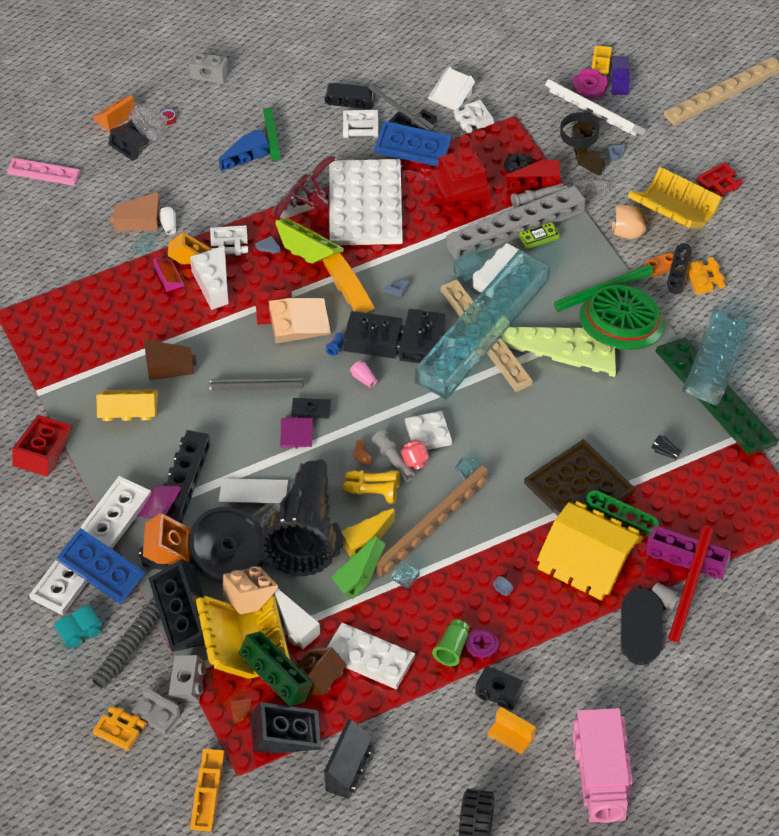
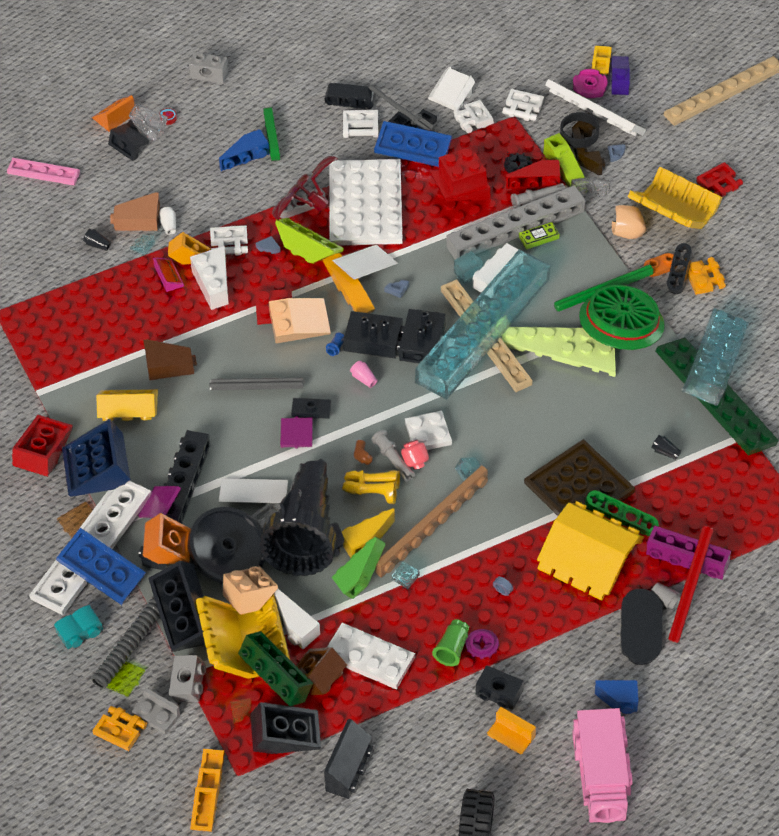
none -> clear orange piece [57,502,93,538]
none -> dark blue slope [62,419,131,497]
none -> black cone [83,229,112,251]
none -> clear neon green piece [106,661,145,697]
none -> white sticker [332,245,398,279]
none -> white plate [502,89,544,121]
none -> lime slope [543,133,586,187]
none -> blue slope [595,680,638,714]

